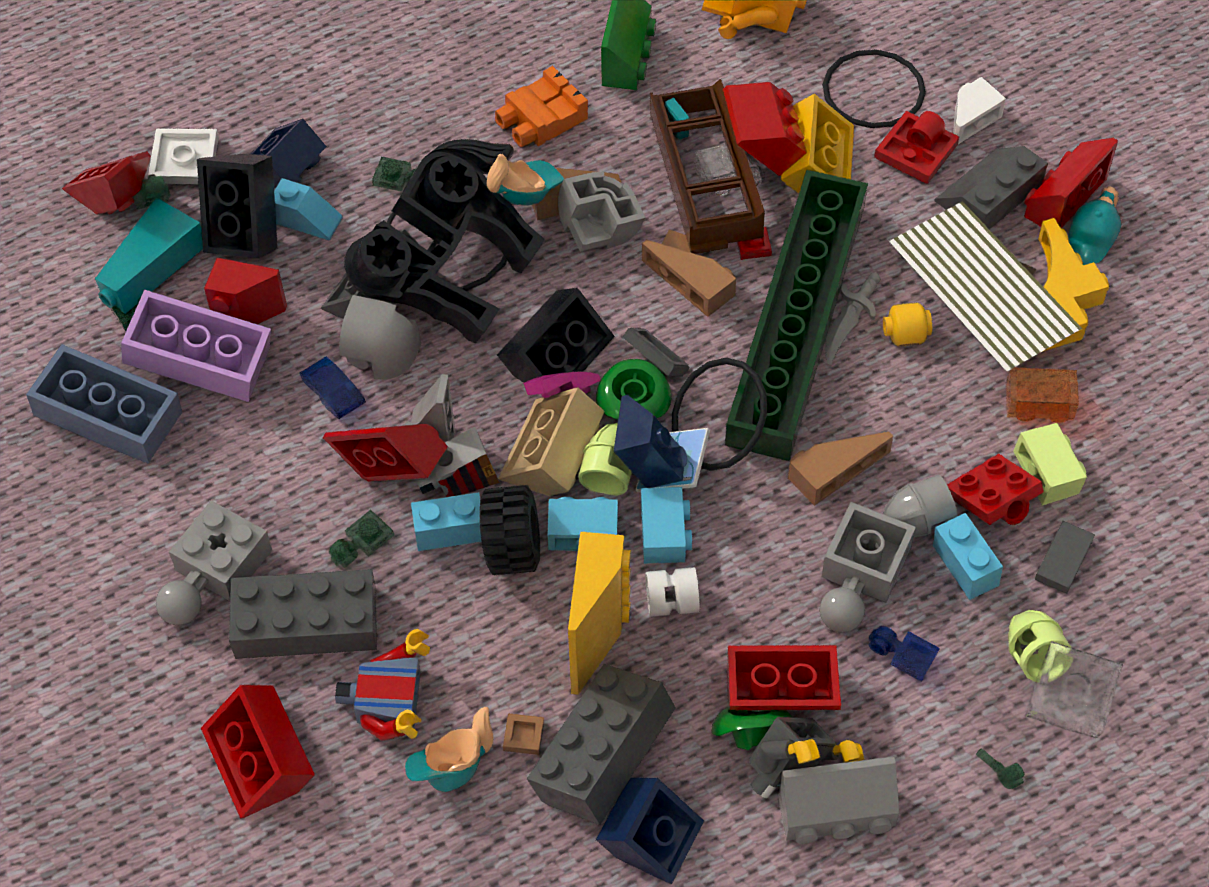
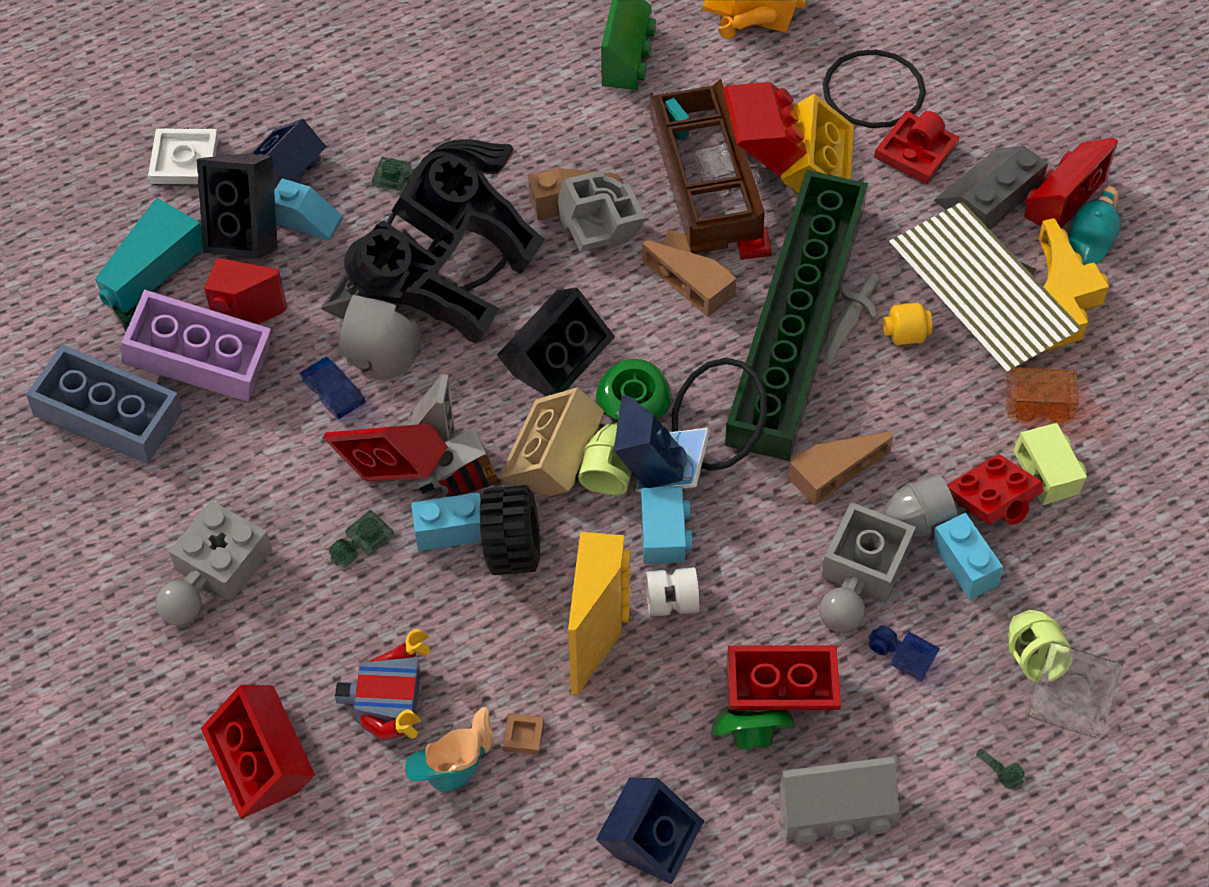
red wedge [62,151,151,215] -> none
clear green plate [134,174,171,210] -> none
dark grey brick [229,569,377,659] -> none
hair [487,154,564,206] -> none
orange hips [495,65,588,147] -> none
dark pink slope [523,372,601,398] -> none
dark grey brick [527,664,676,825] -> none
medium azure brick [547,497,618,551] -> none
dark grey tile [623,328,690,376] -> none
dark grey torso [749,717,864,798] -> none
white slope [953,77,1006,144] -> none
dark grey tile [1035,521,1095,594] -> none

